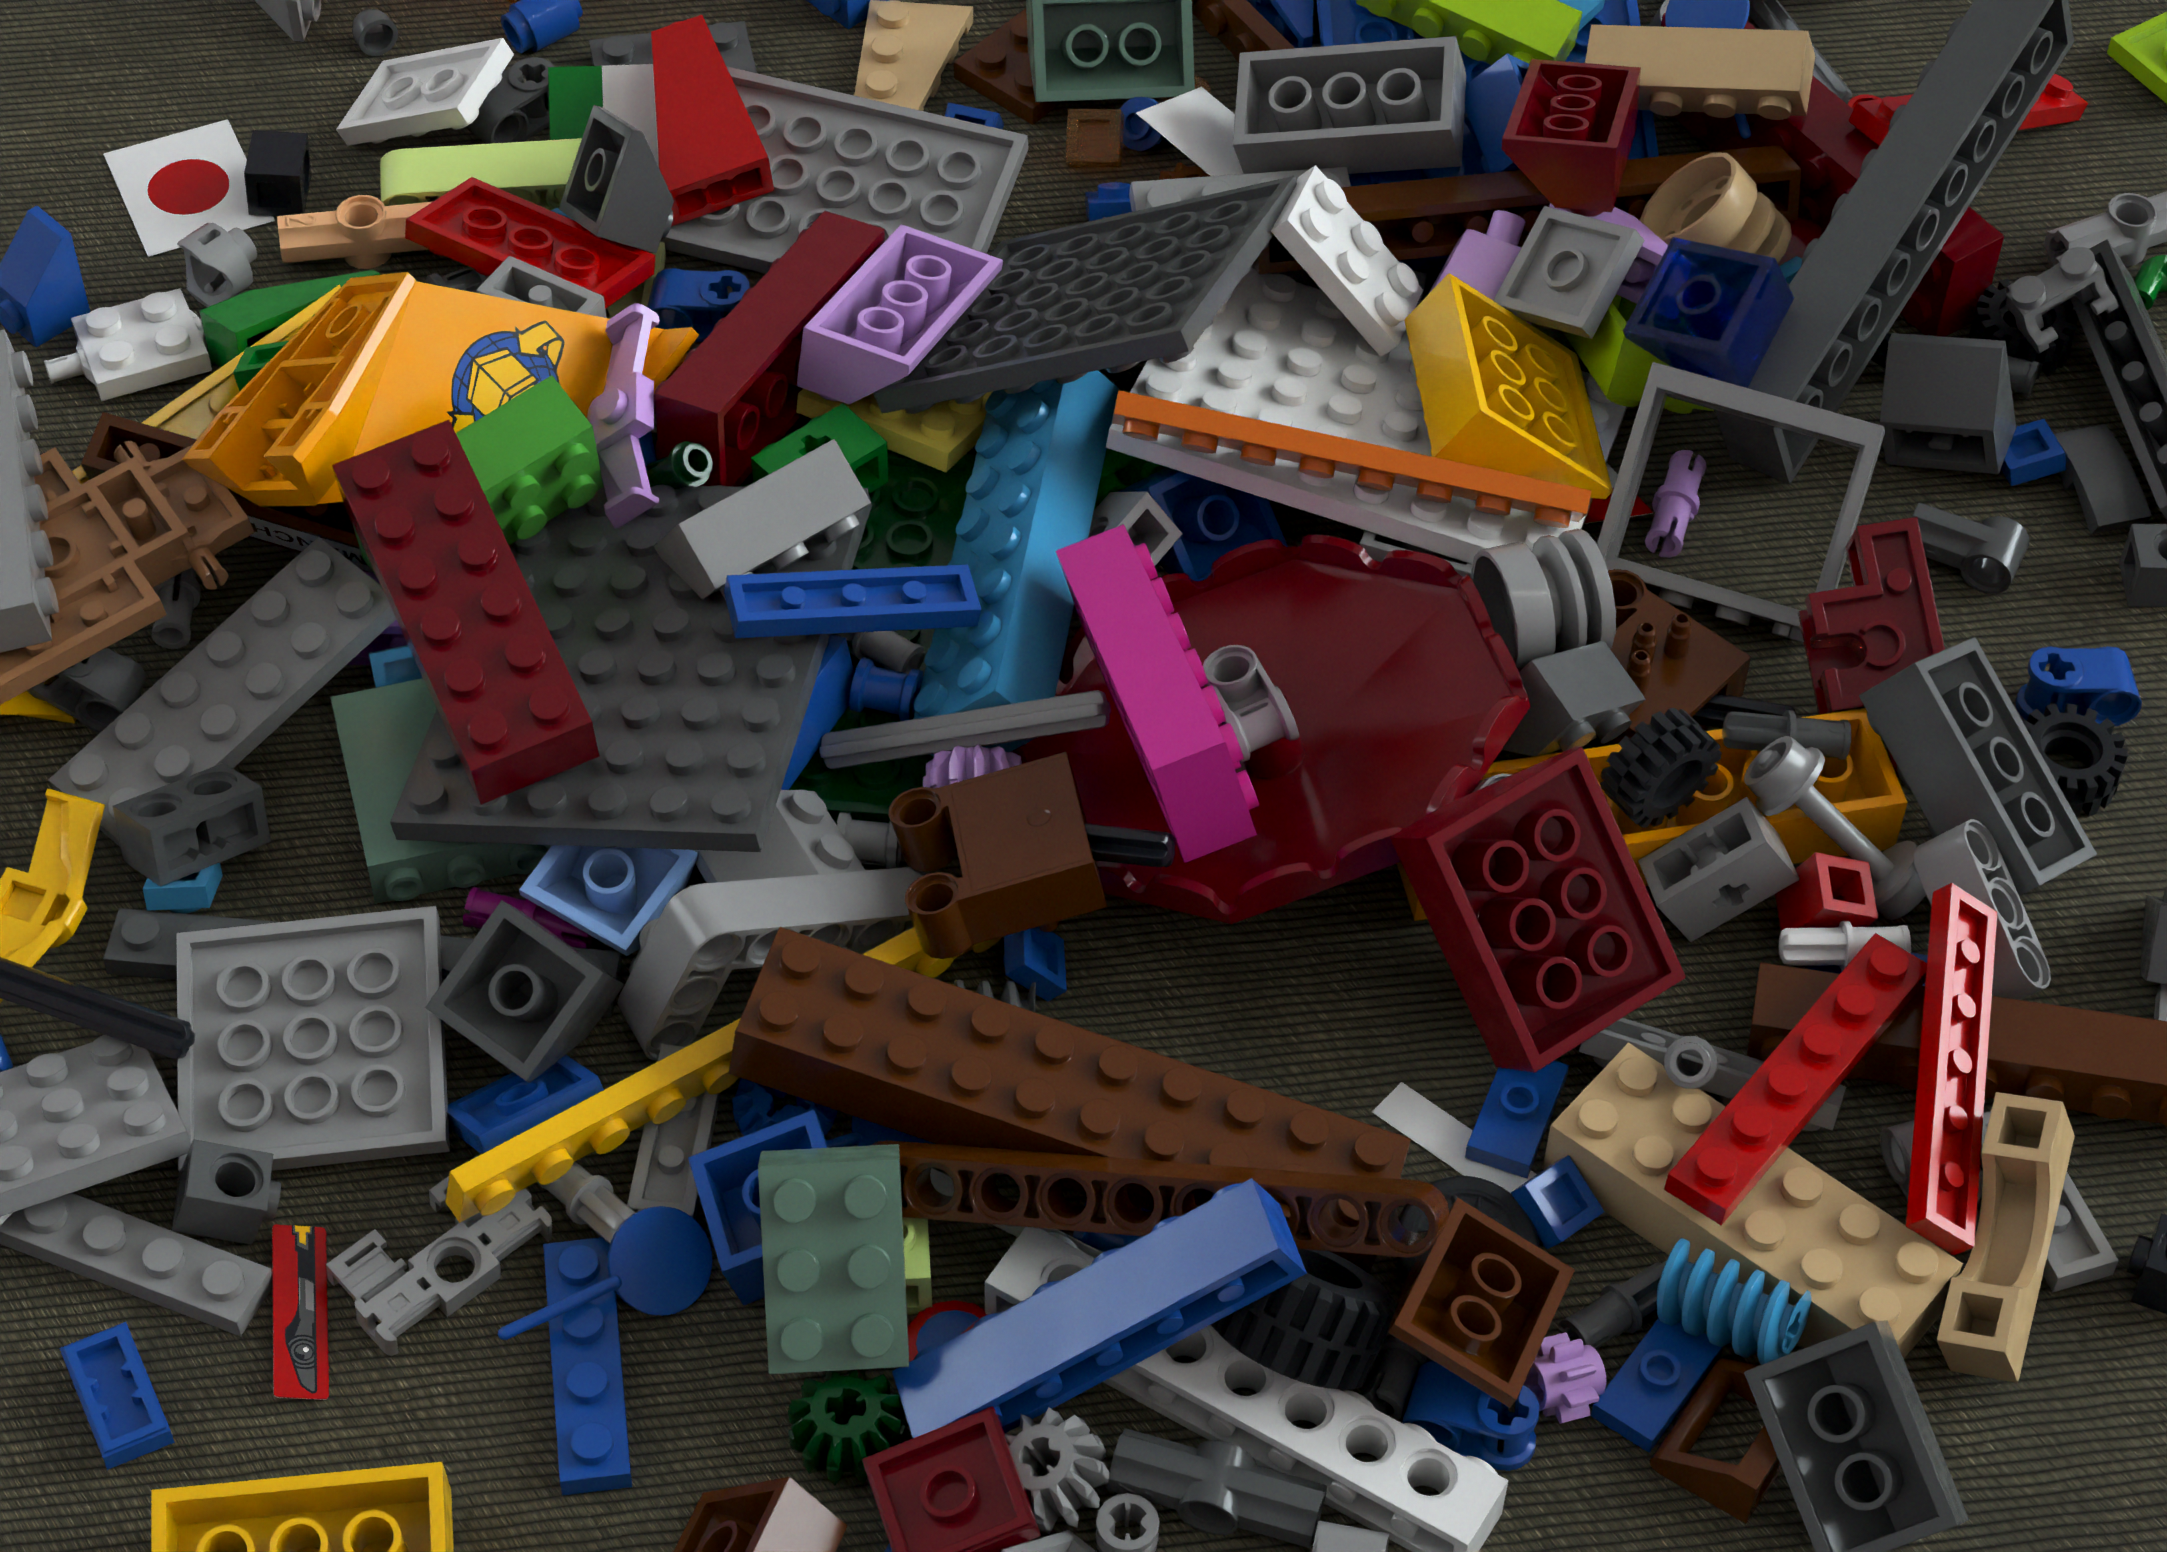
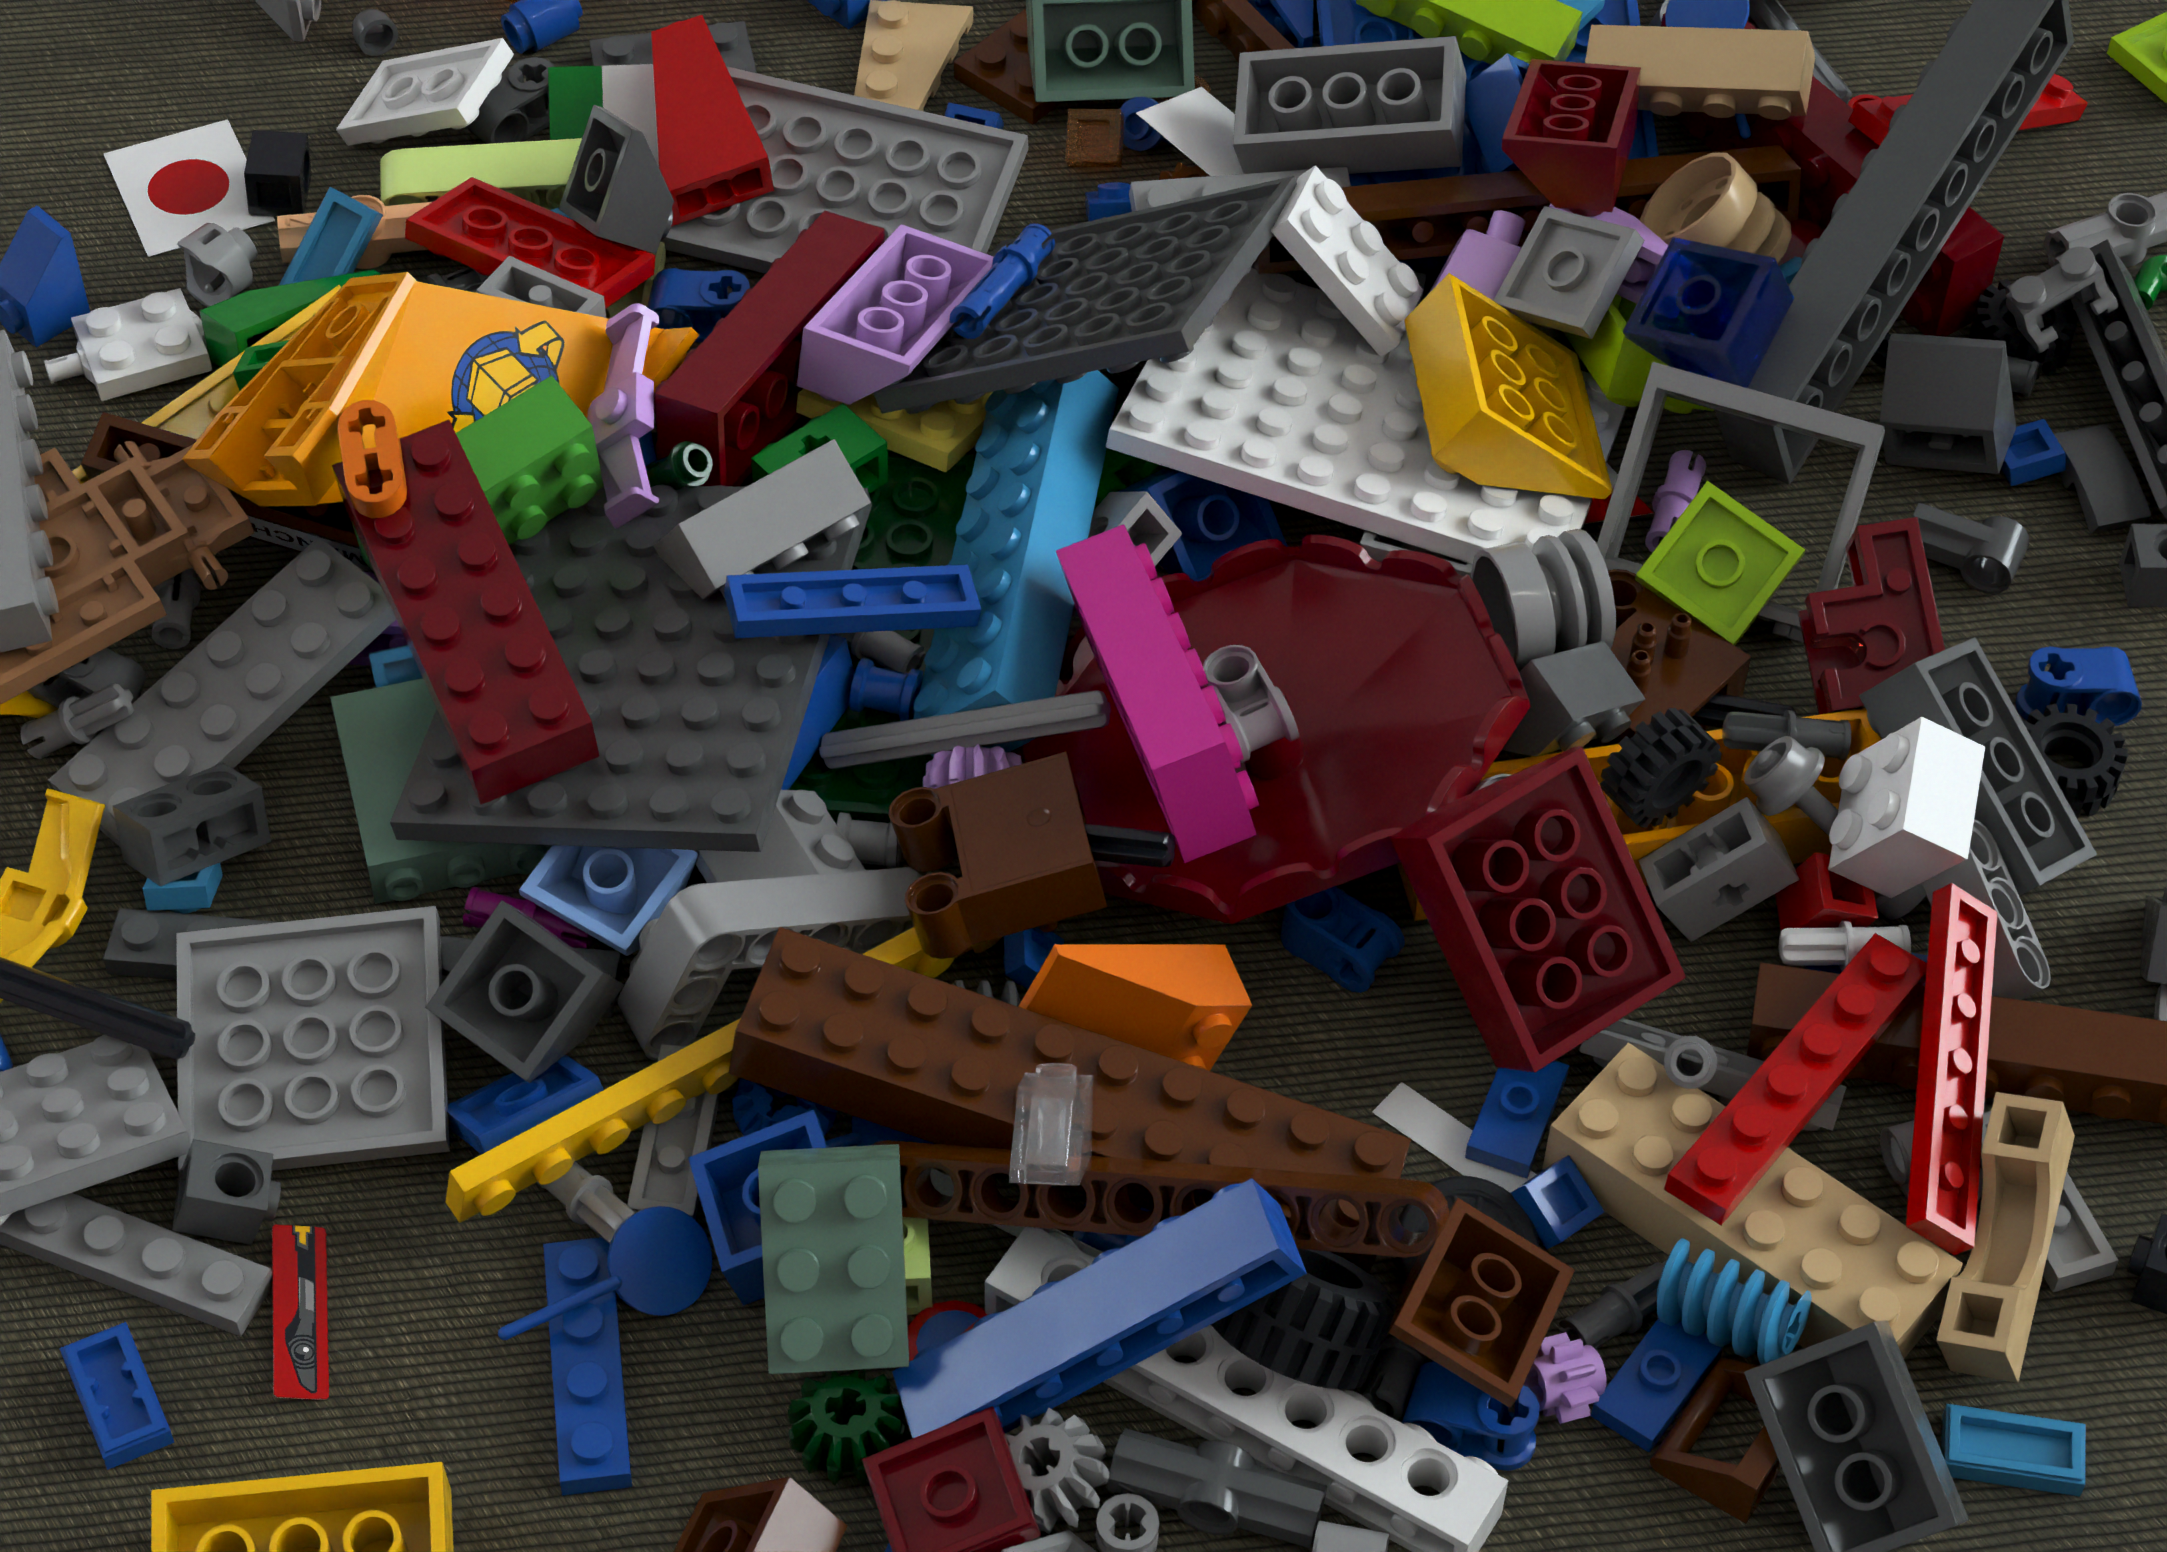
light grey piece [326,1156,552,1356] -> none
orange plate [1112,390,1592,528] -> none
none -> light grey axle [20,683,134,759]
none -> dark azure tile [279,187,383,285]
none -> orange beam [338,400,407,518]
none -> blue pin [949,223,1055,339]
none -> clear slope [1009,1063,1093,1186]
none -> orange slope [1018,944,1252,1071]
none -> blue piece [1280,886,1405,993]
none -> lime plate [1635,480,1805,646]
none -> white brick [1828,717,1985,898]
none -> dark azure tile [1941,1404,2086,1497]

